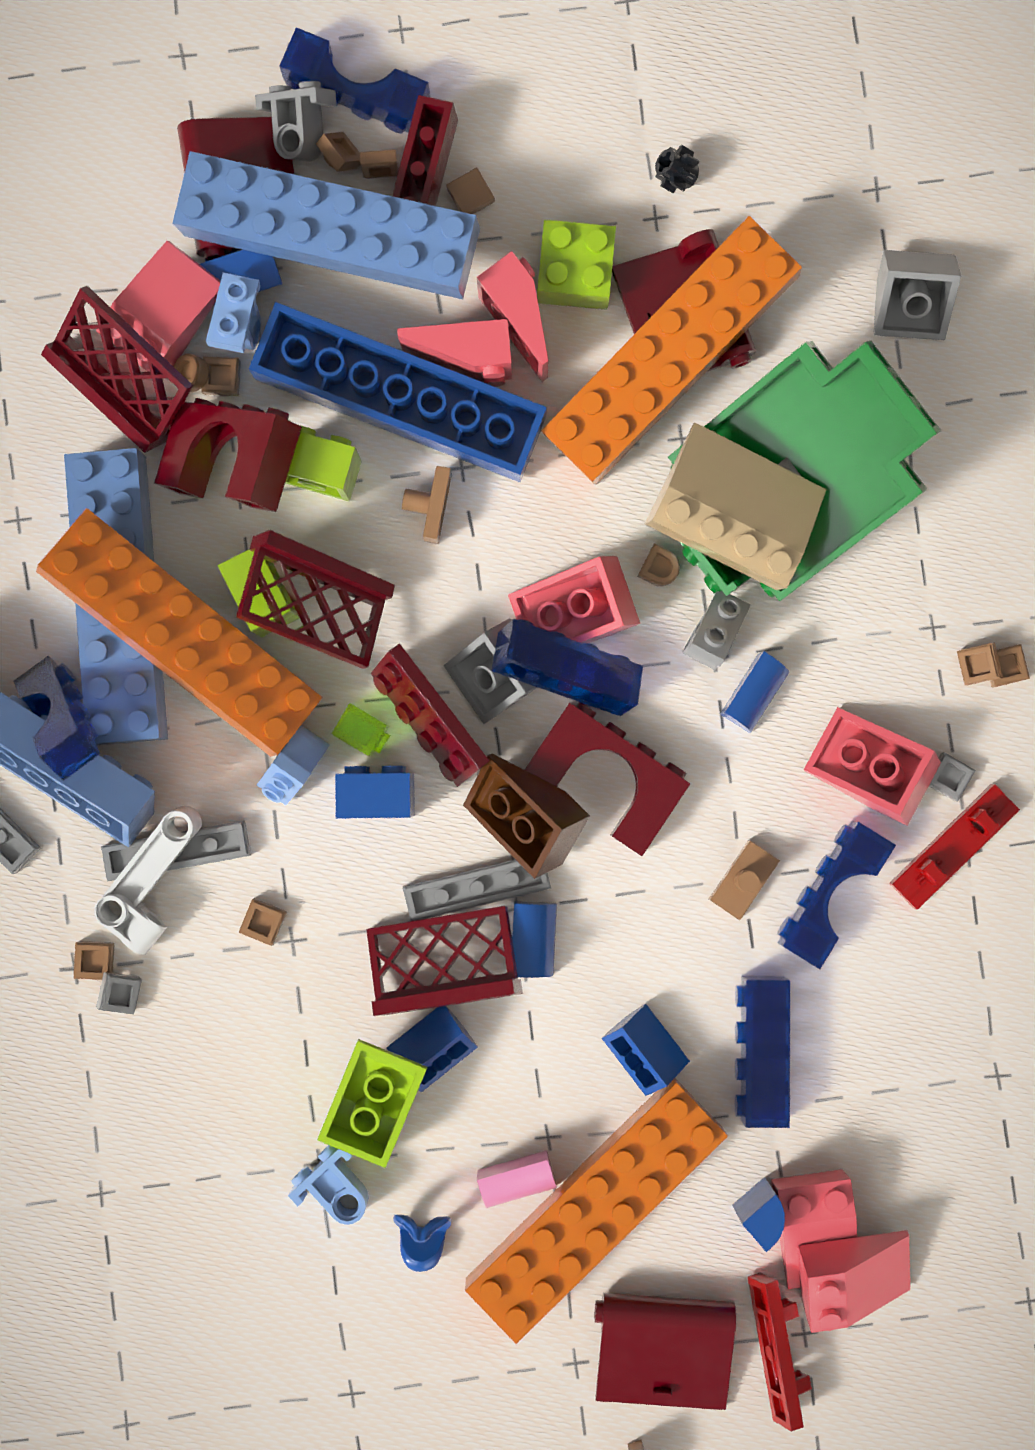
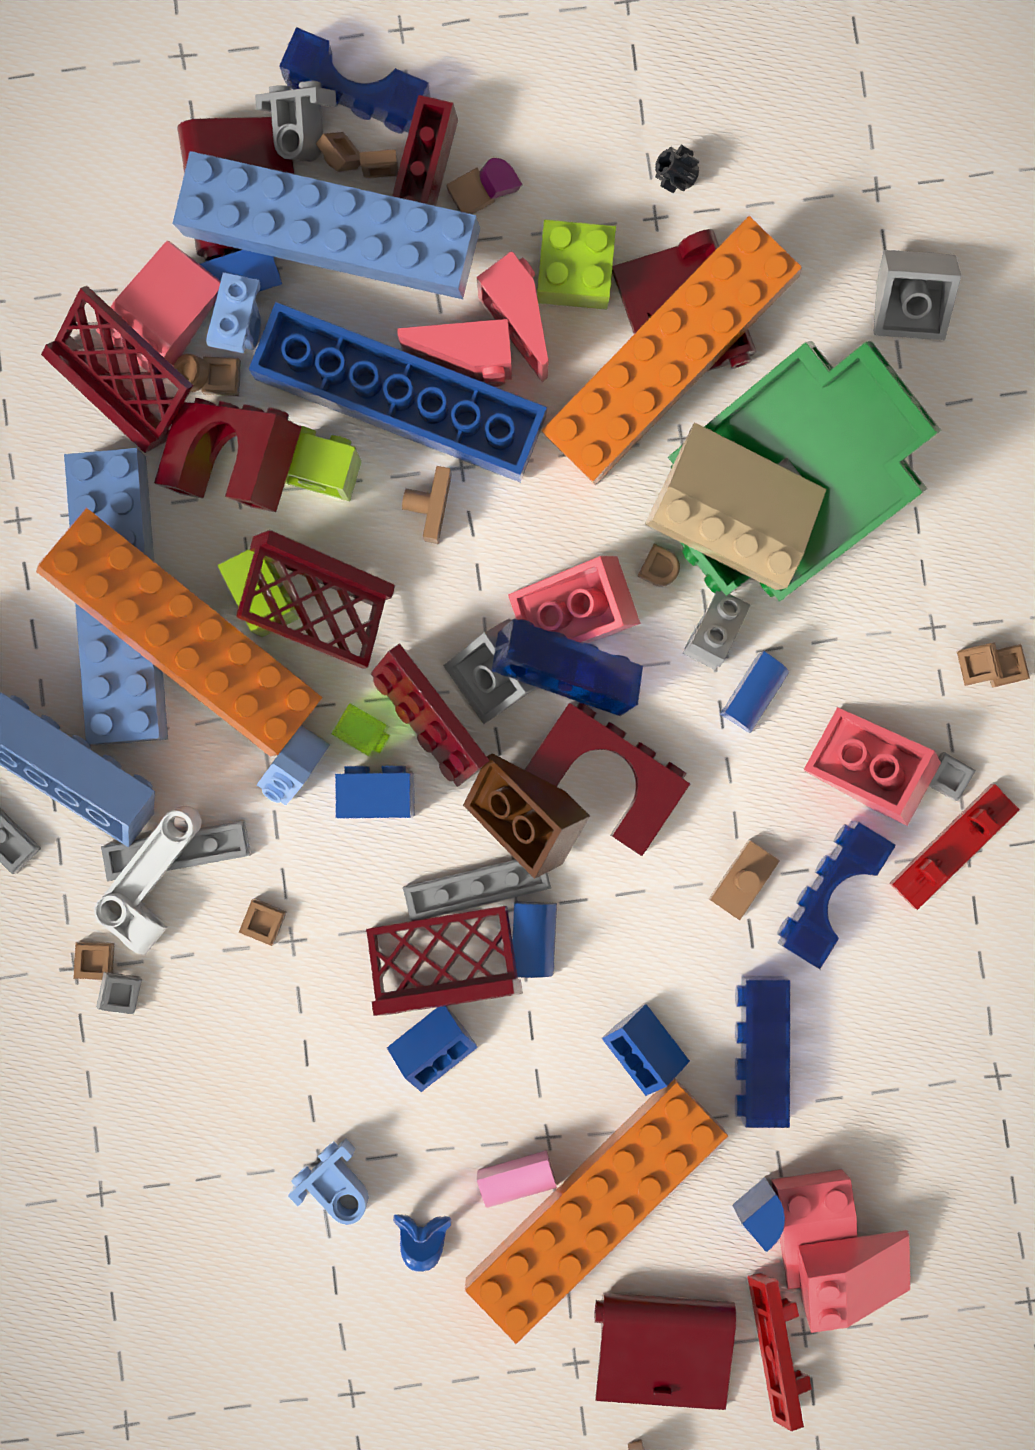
clear blue arch [14,655,100,781] -> none
lime slope [317,1039,427,1168] -> none
none -> magenta tile [479,158,522,199]

